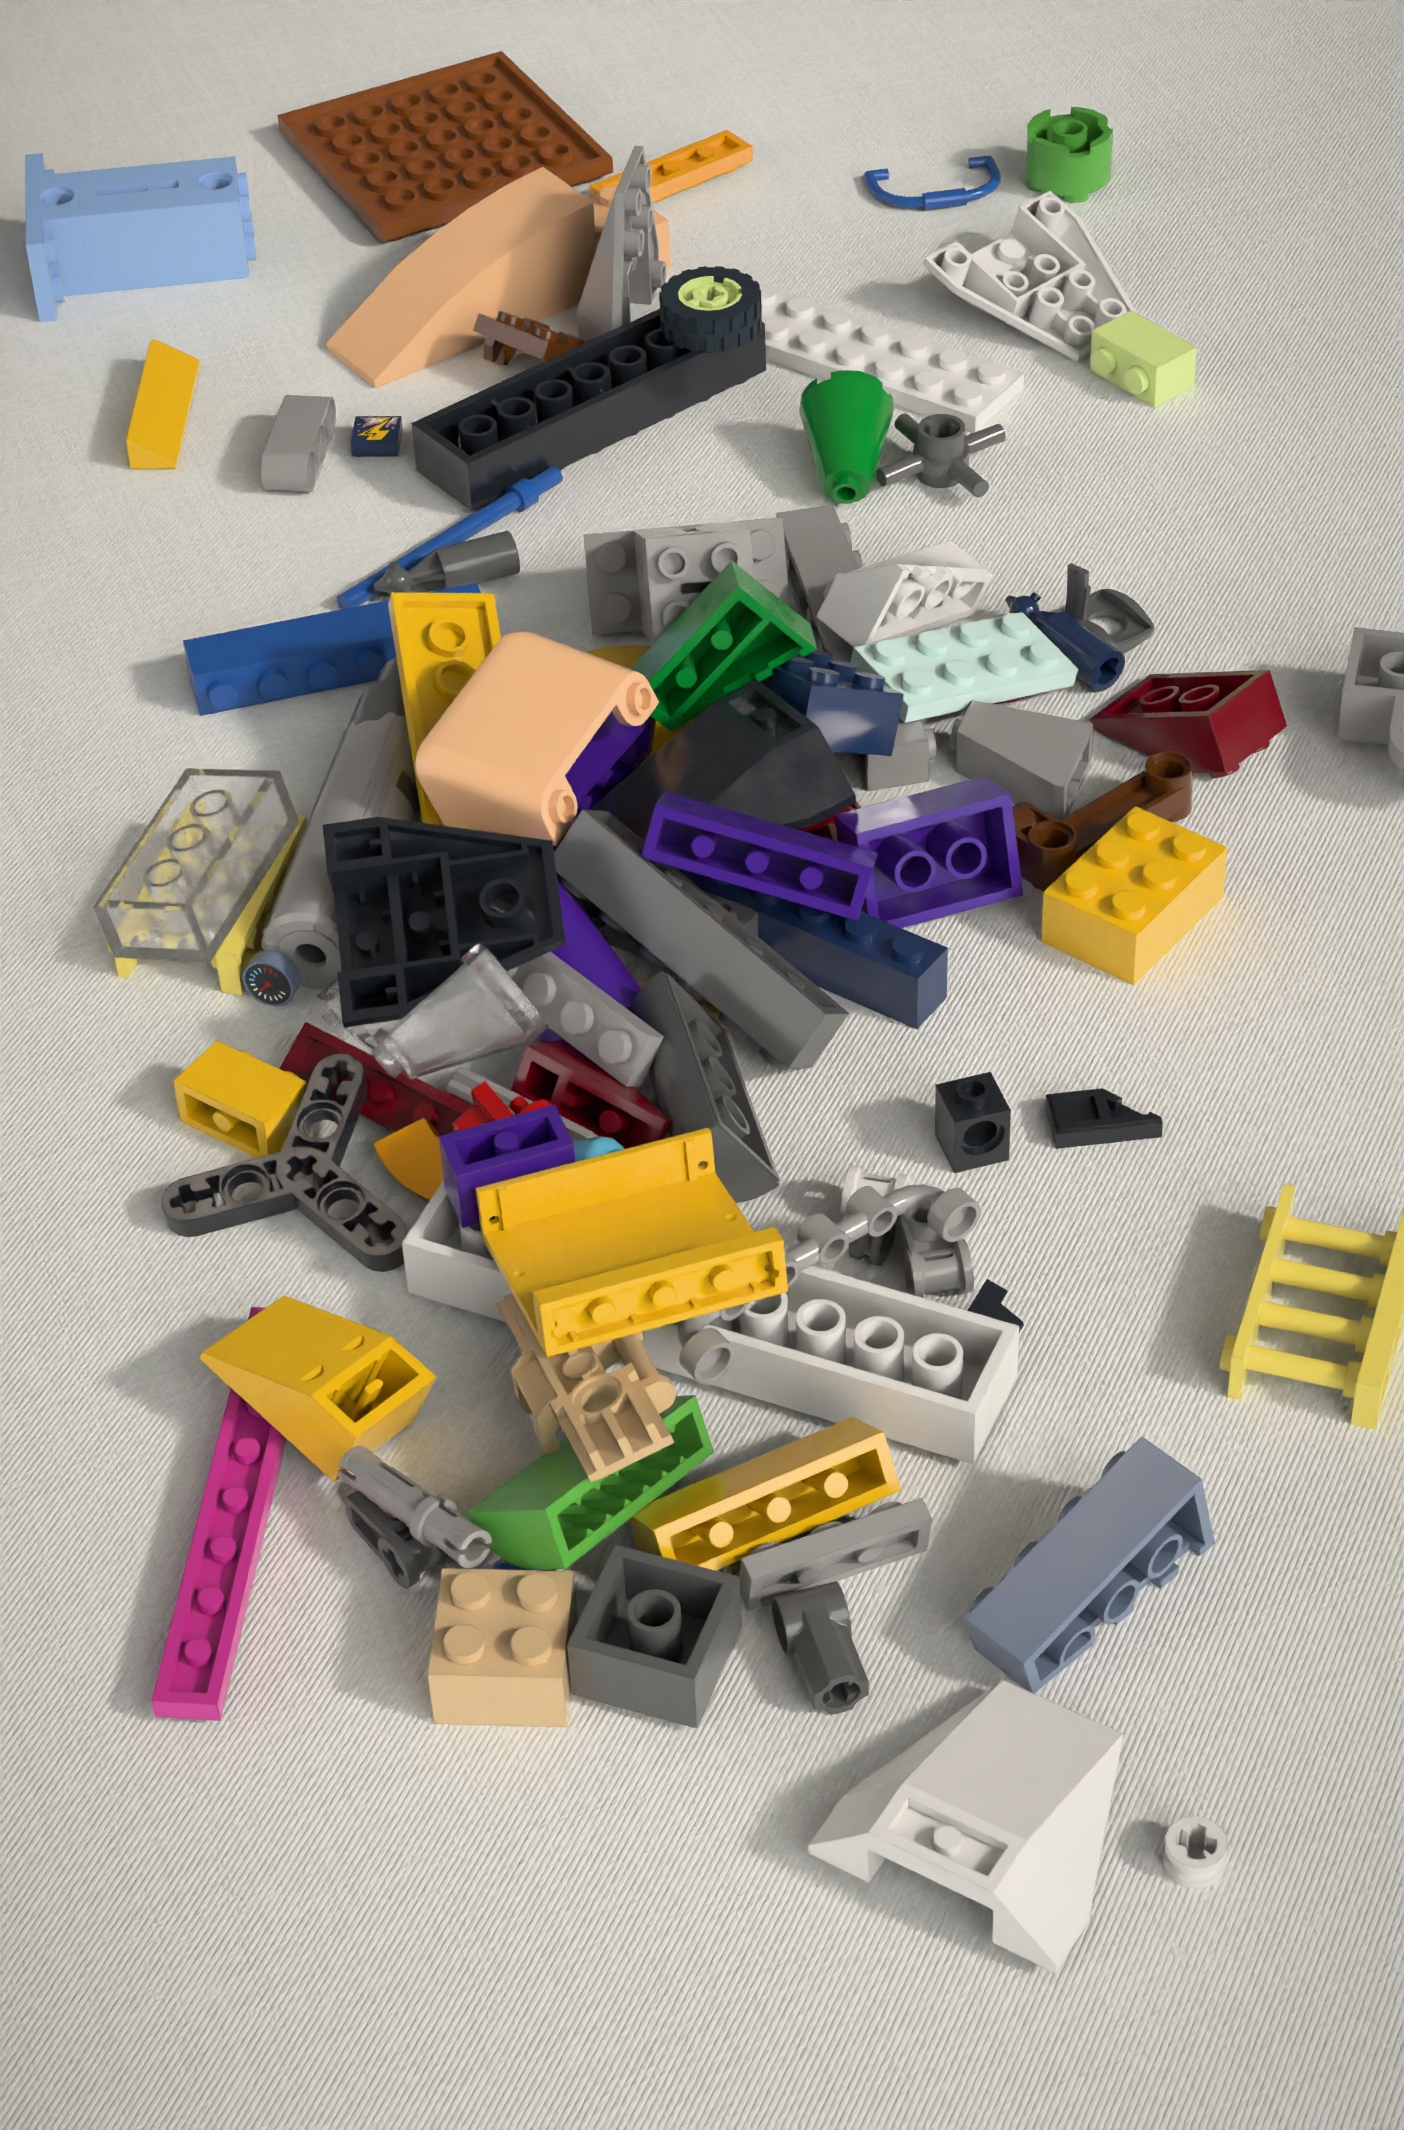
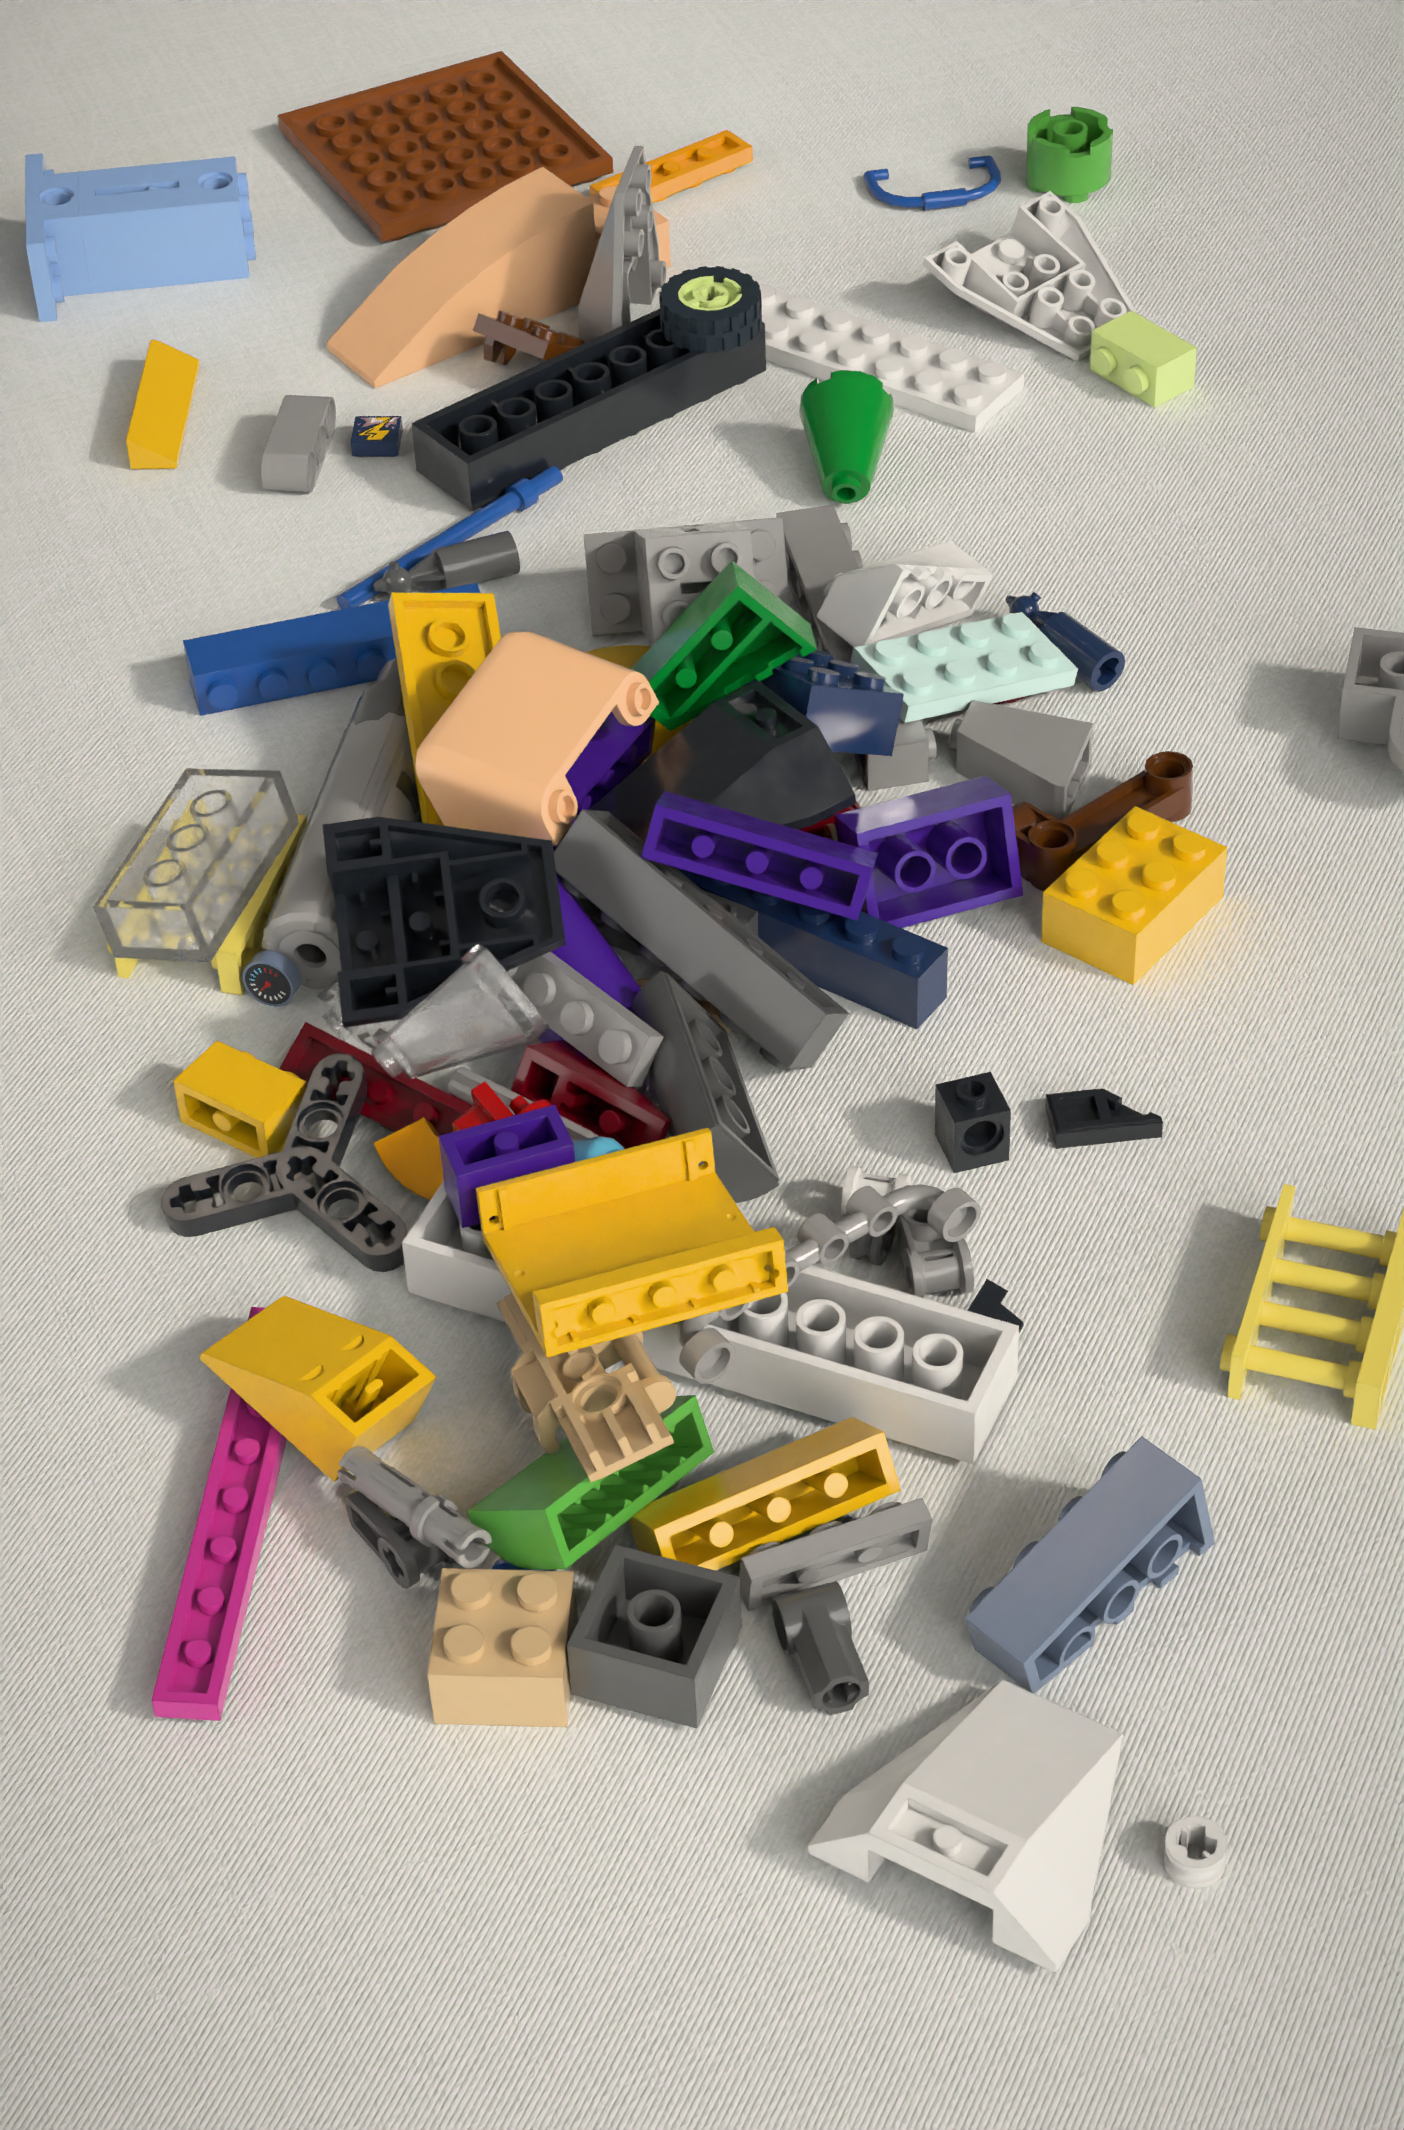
dark grey bar [876,413,1006,498] -> none
dark grey piece [1061,563,1154,654] -> none
dark red slope [1089,670,1287,778] -> none

